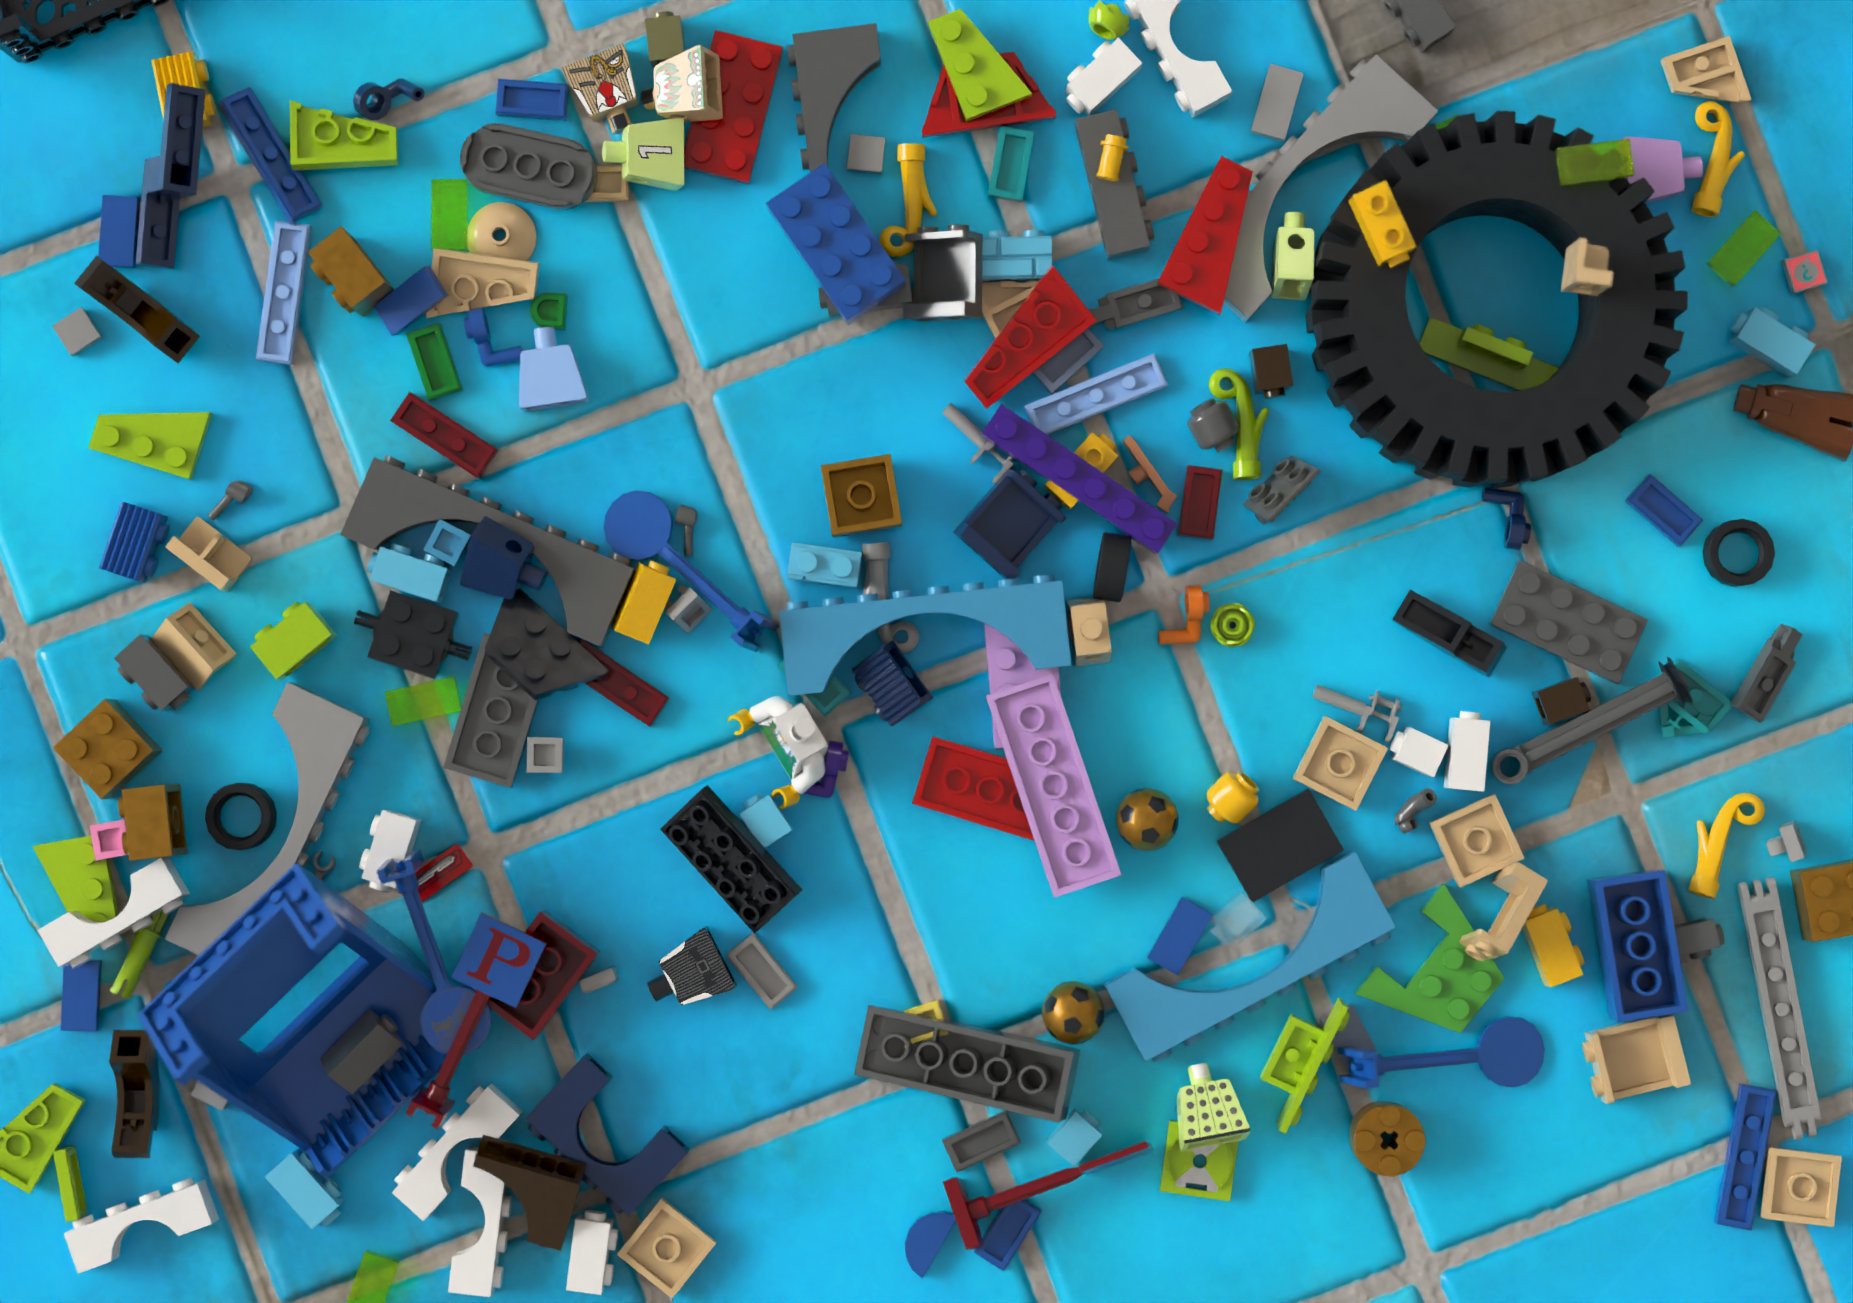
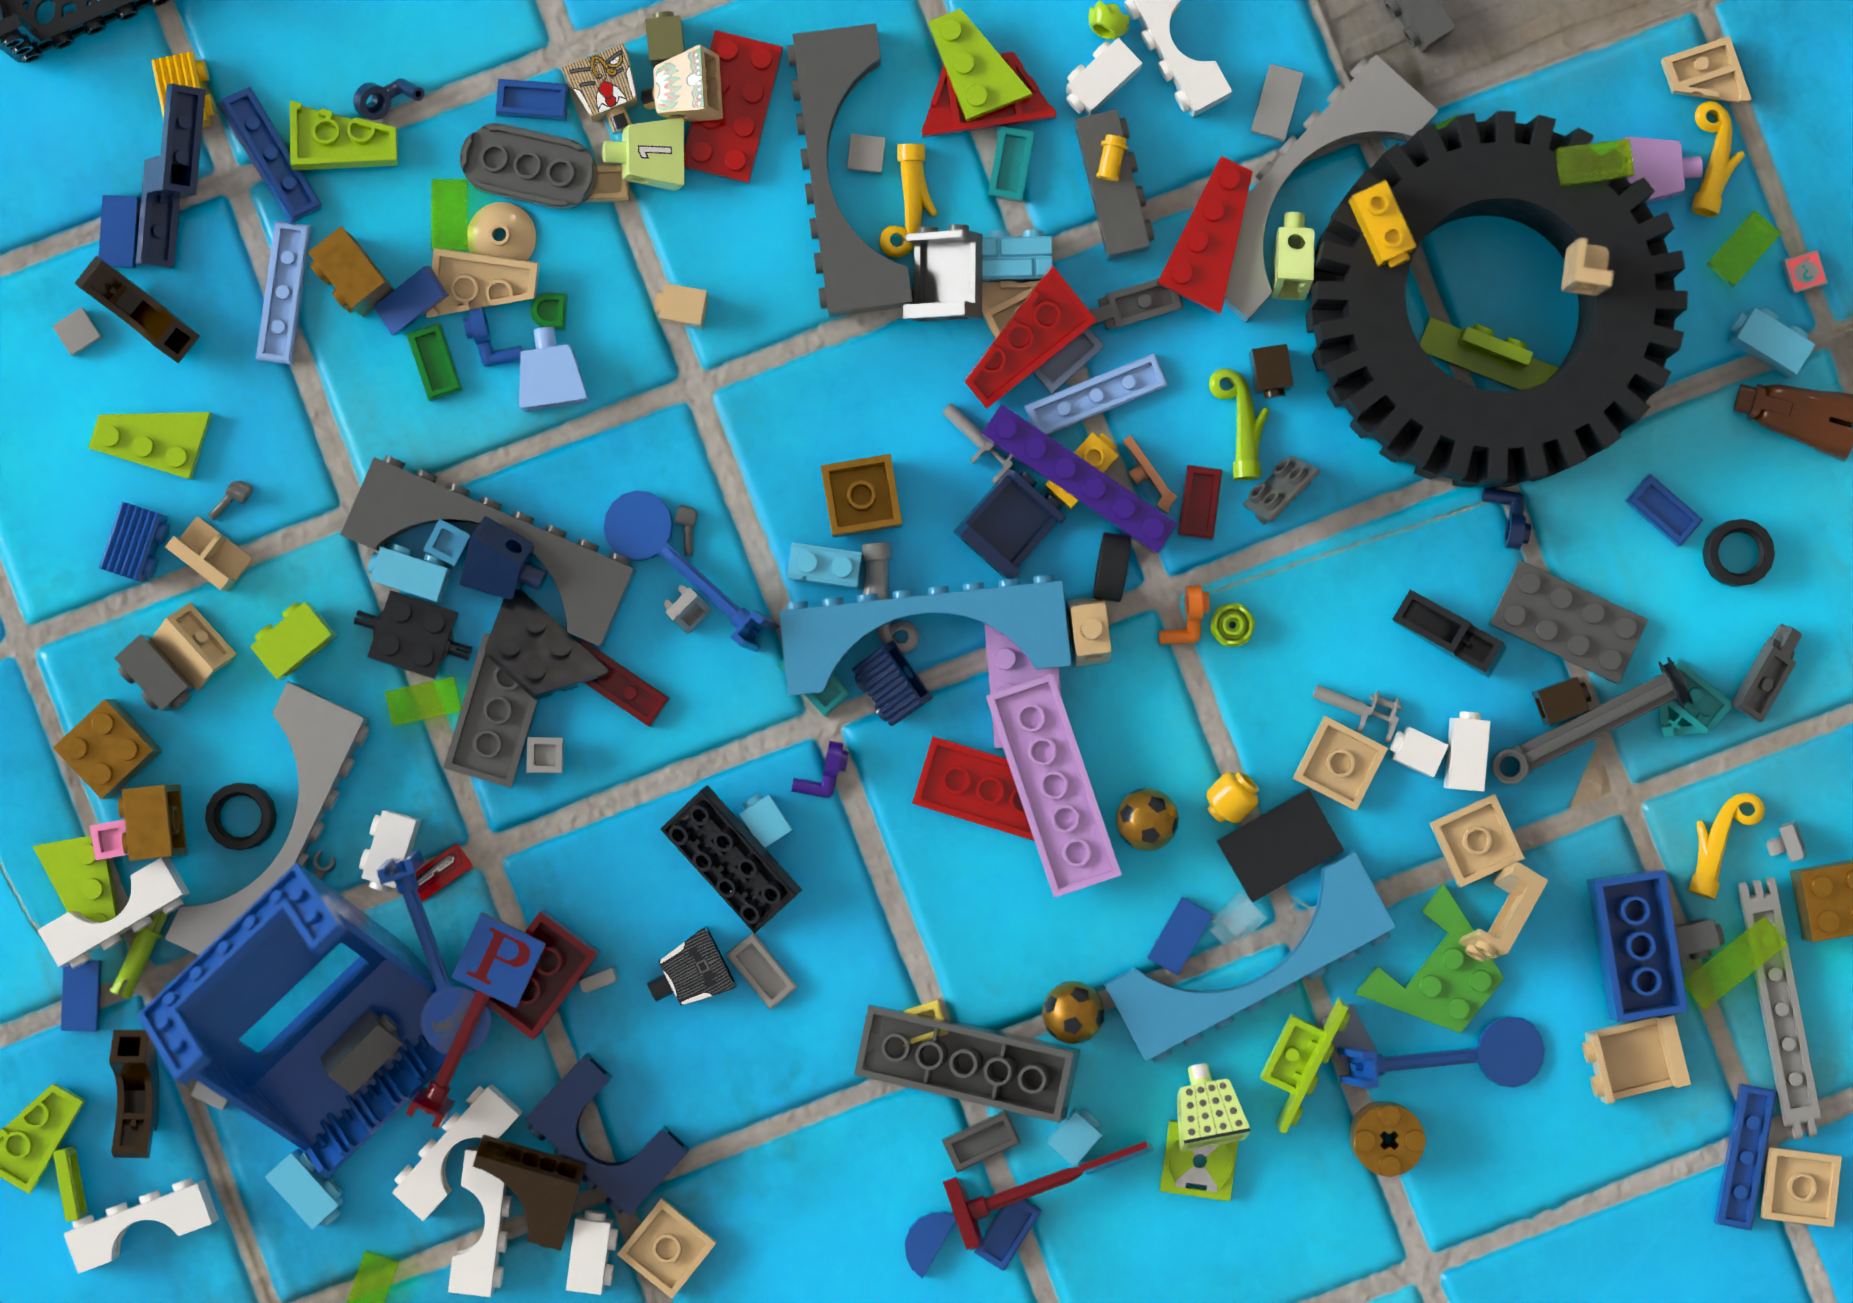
dark red tile [390,392,499,480] -> none
yellow brick [611,560,676,645] -> none
white torso [727,696,828,809] -> none
blue brick [766,163,906,325] -> none
dark grey head [1187,398,1240,453] -> none
dark grey arm [1394,788,1437,834] -> none
yellow brick [1522,904,1585,988] -> none
none -> tan brick [654,283,709,329]
none -> clear neon green tile [1684,916,1789,1010]

